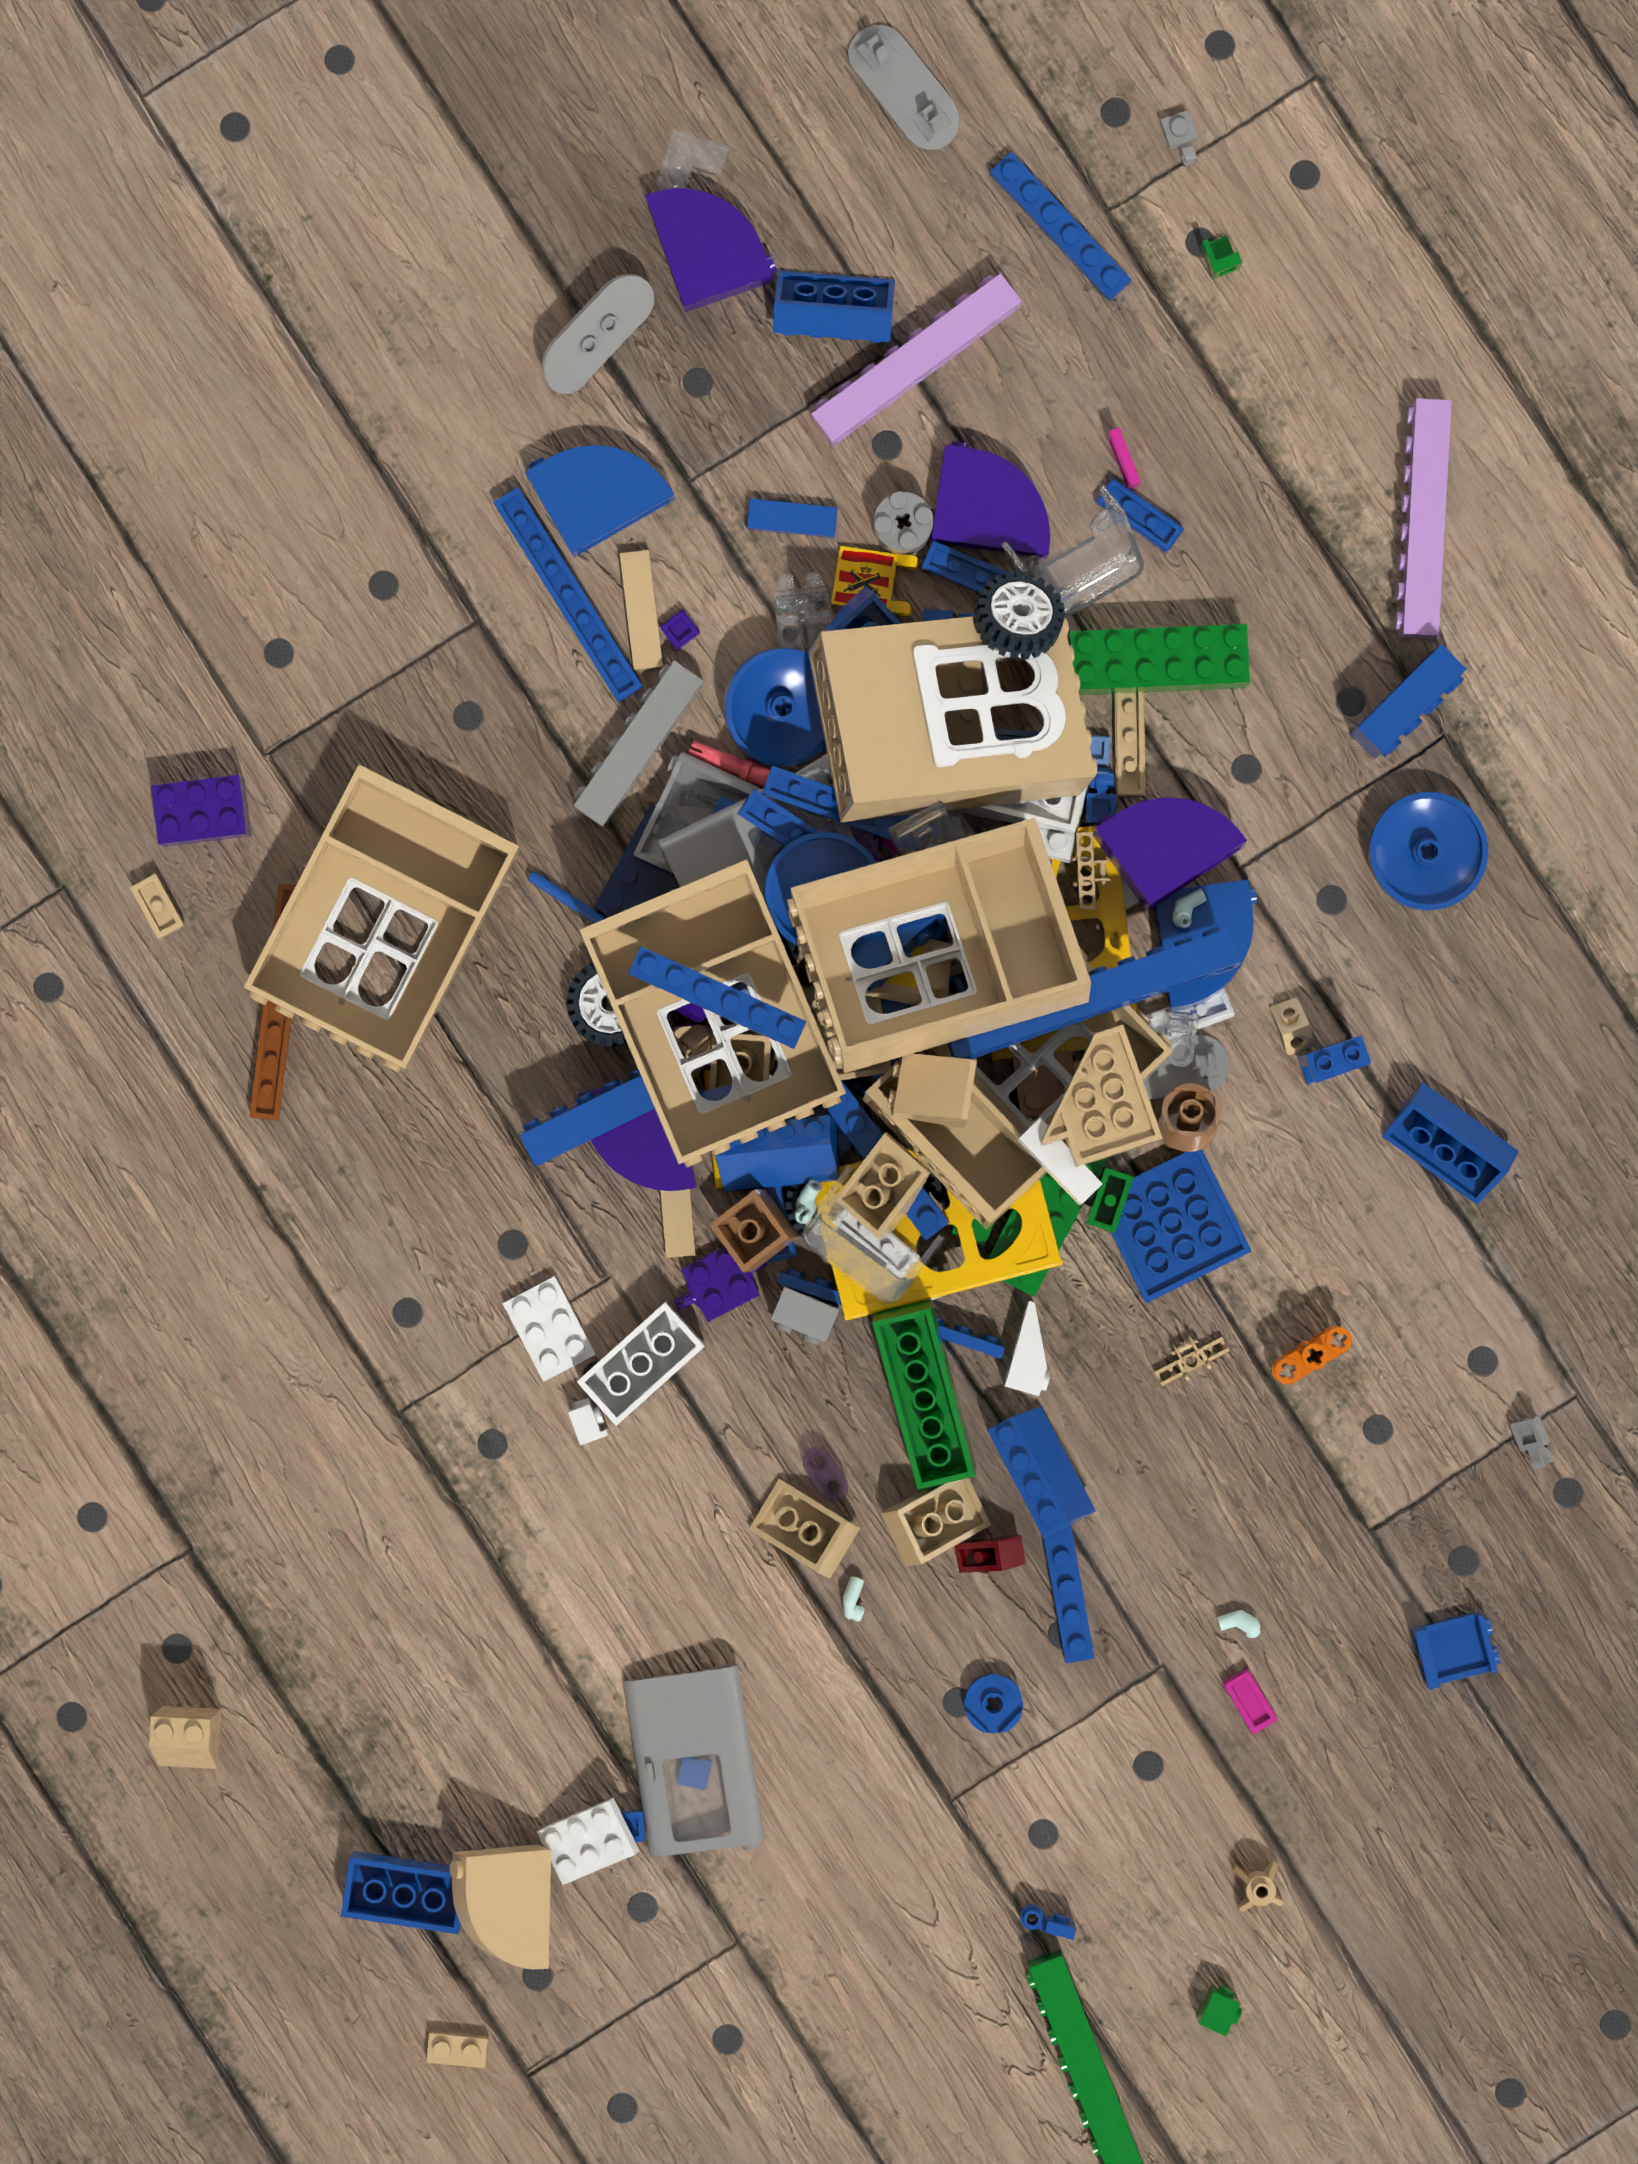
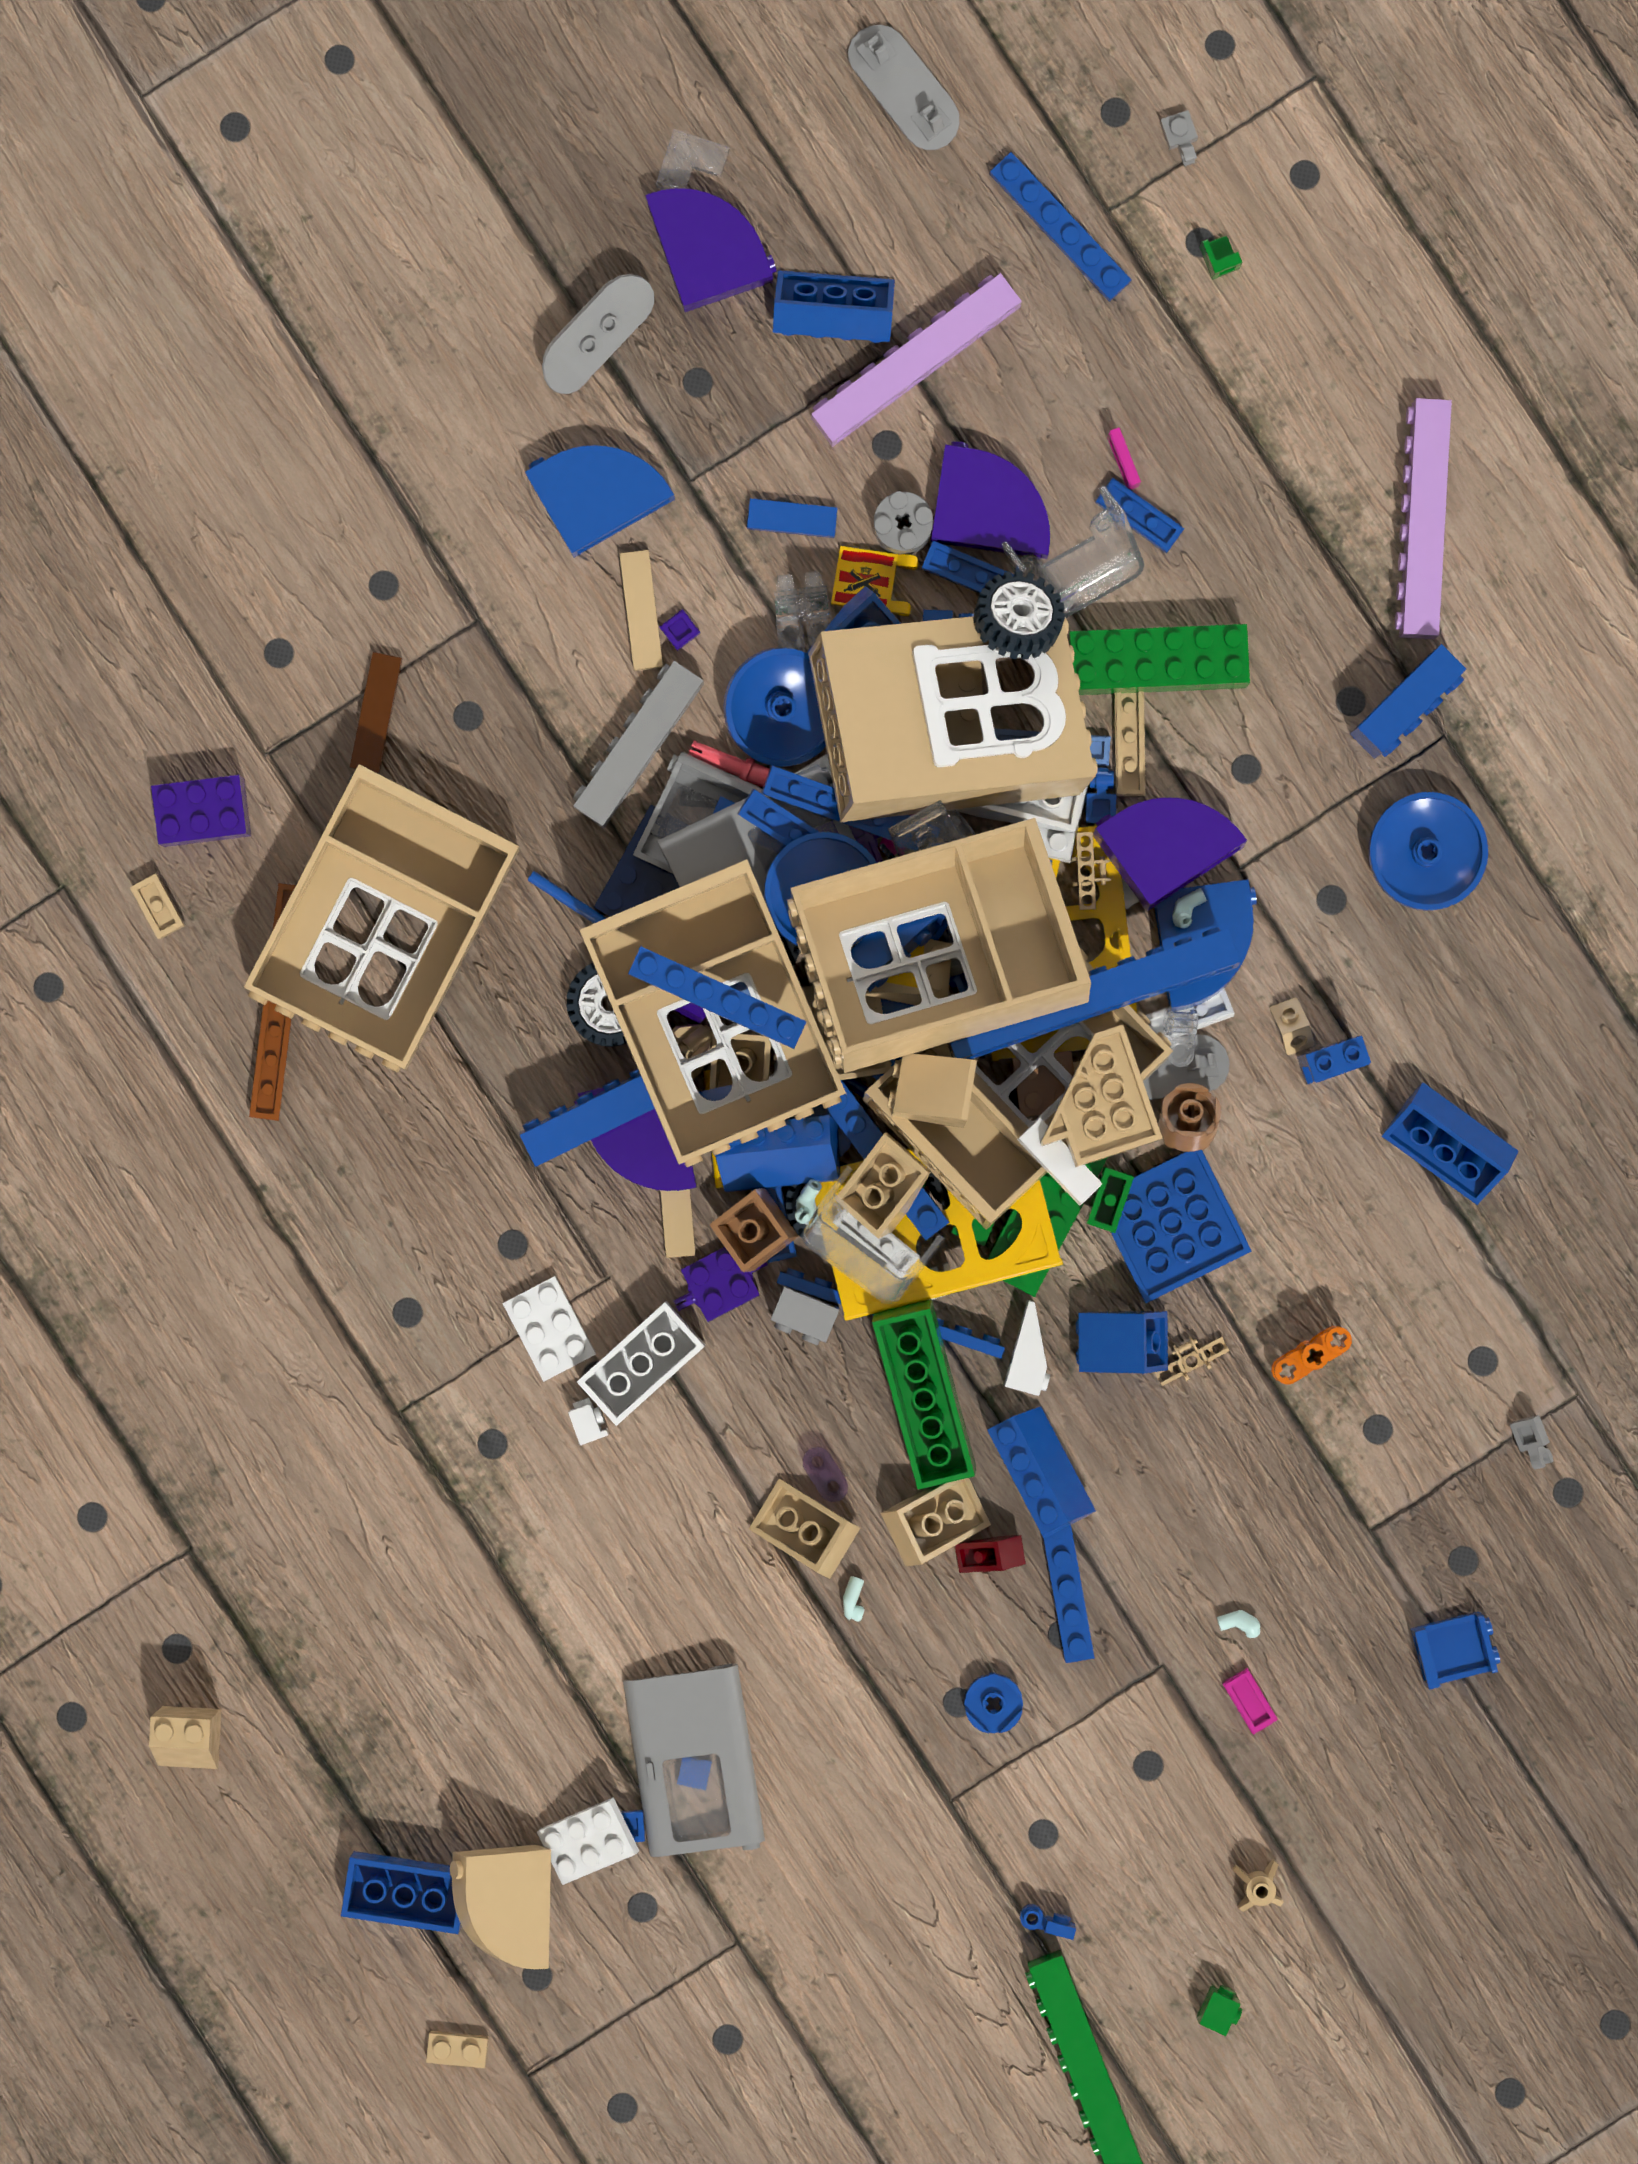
blue plate [493,487,643,703] -> none
none -> reddish brown tile [350,652,403,774]
none -> blue slope [1076,1311,1168,1374]

